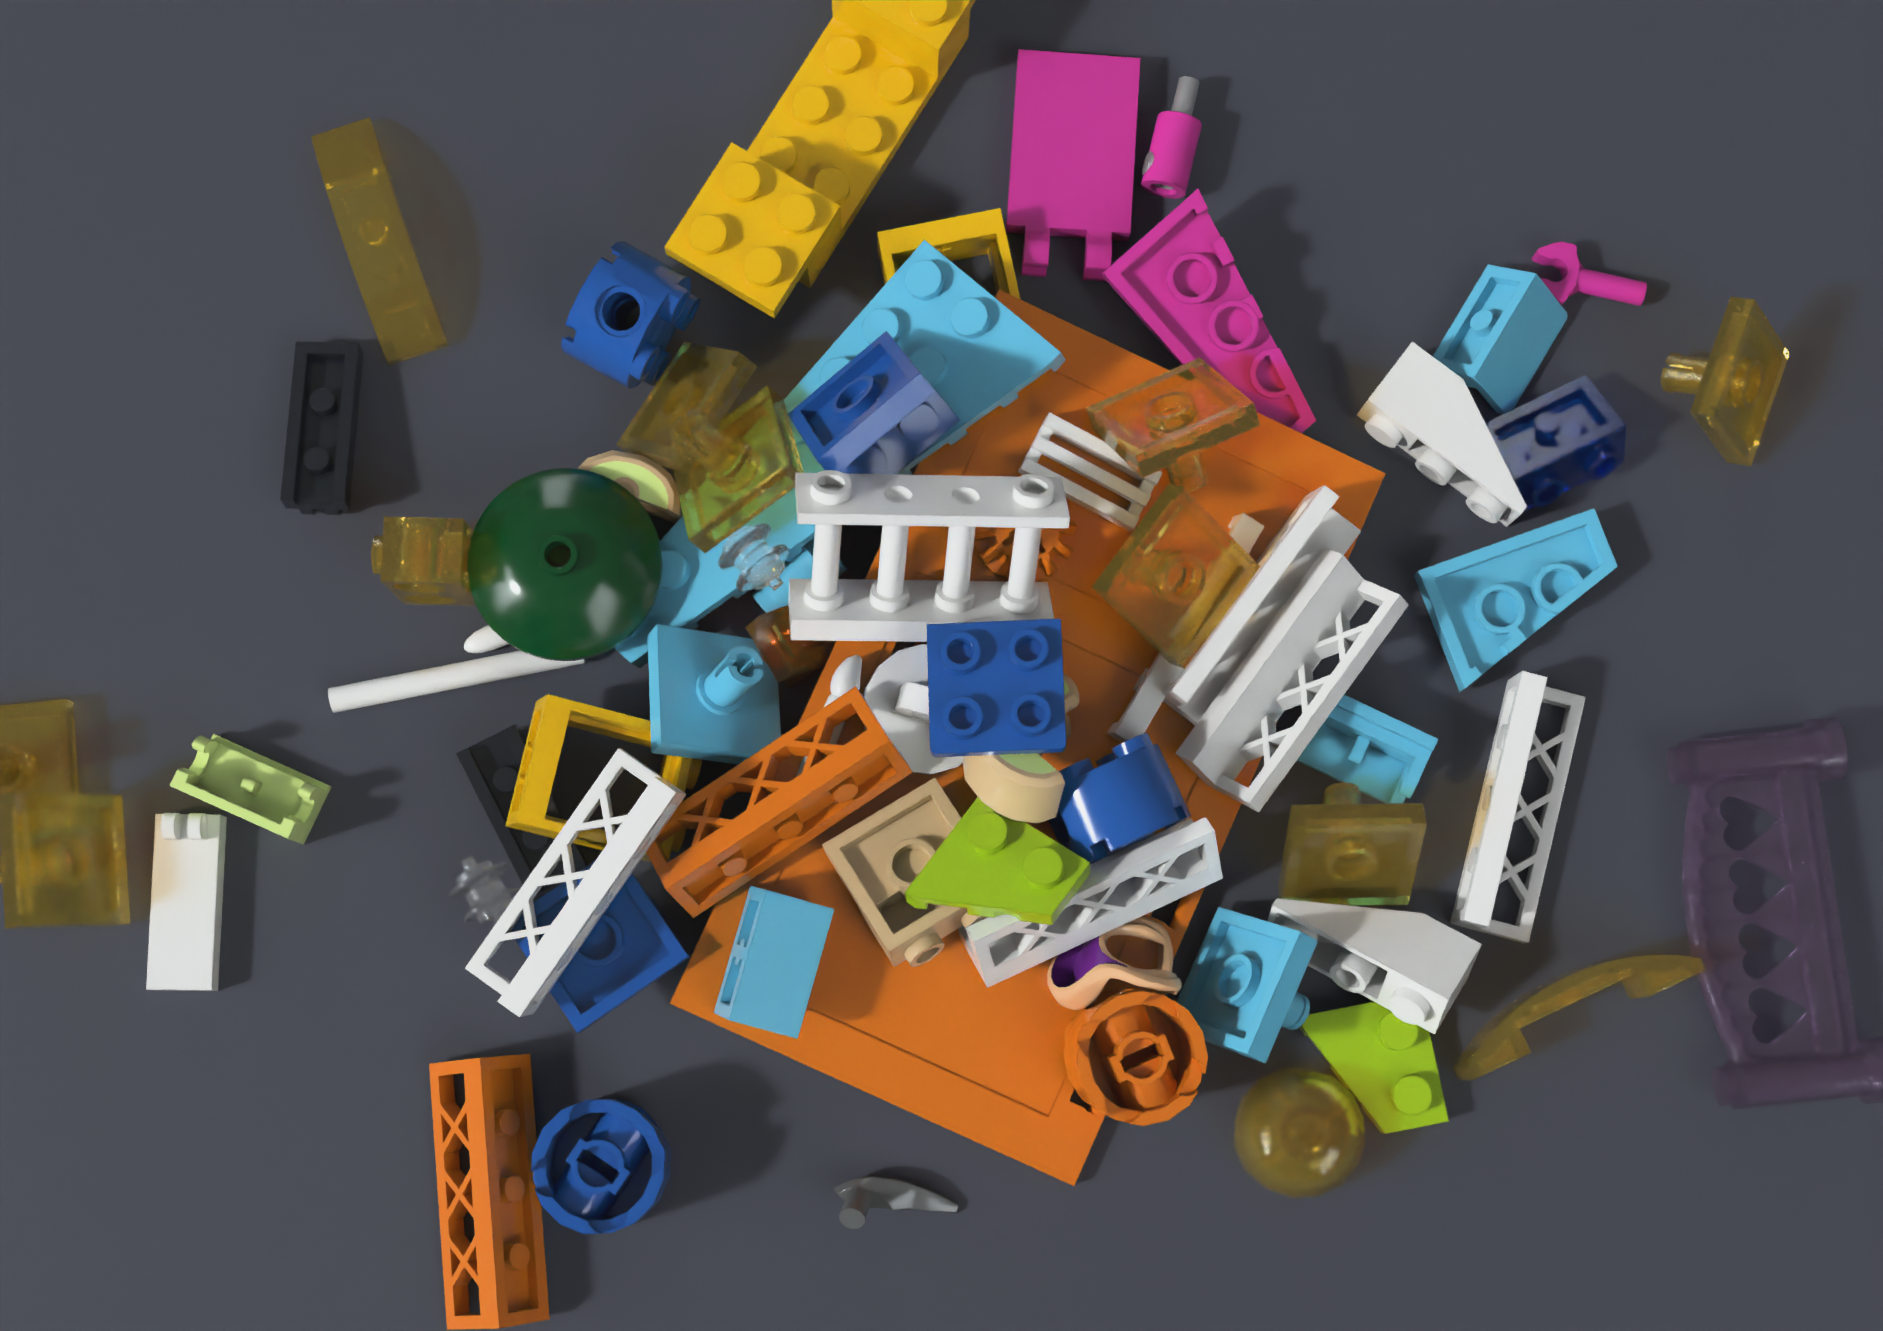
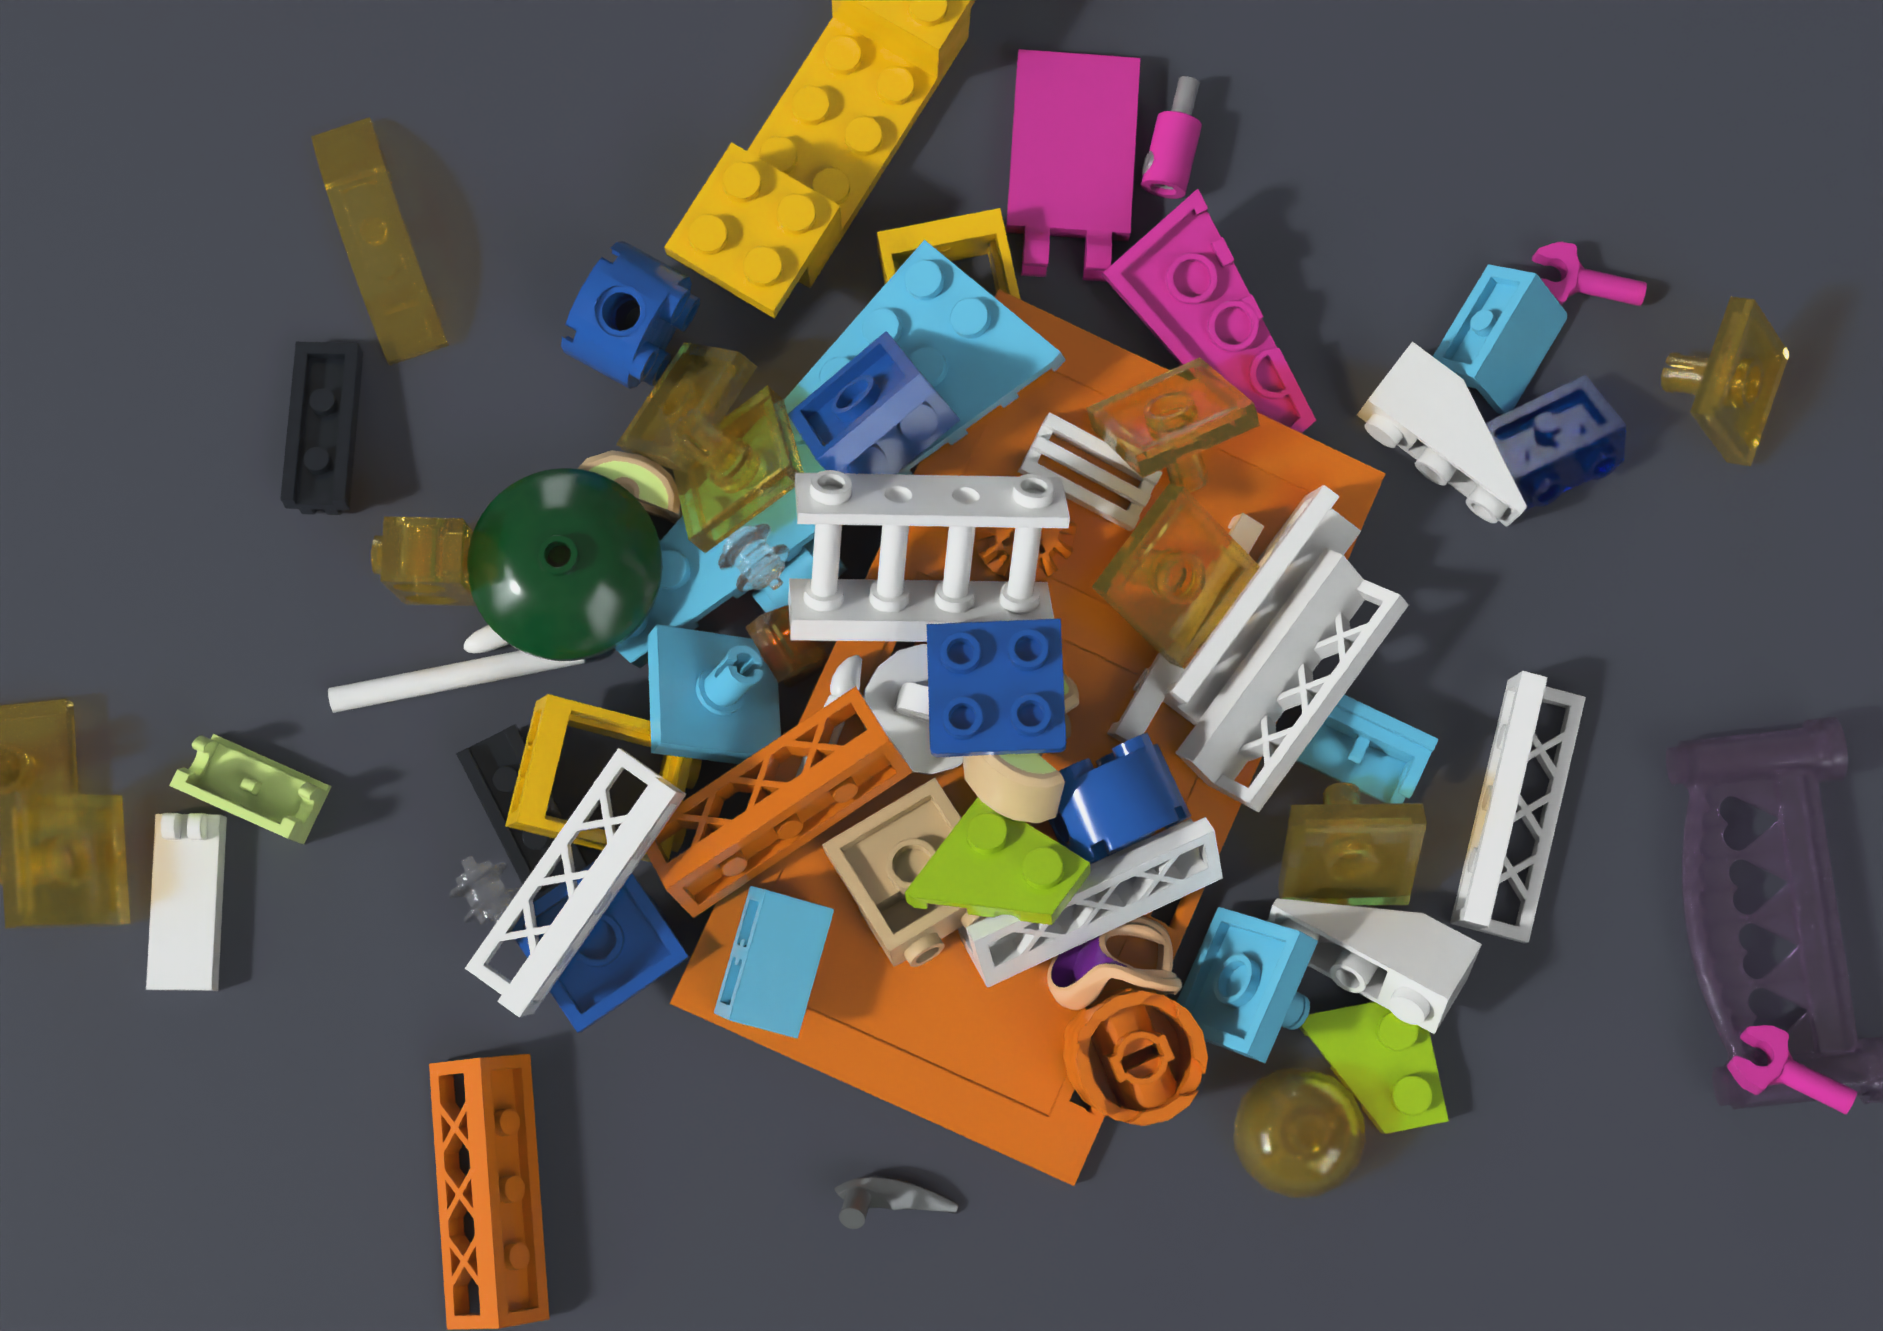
blue brick [531,1099,672,1234] -> none
medium azure wing [1414,508,1618,692] -> none
clear yellow slope [1453,954,1706,1080] -> none
none -> dark pink bar [1727,1025,1857,1115]

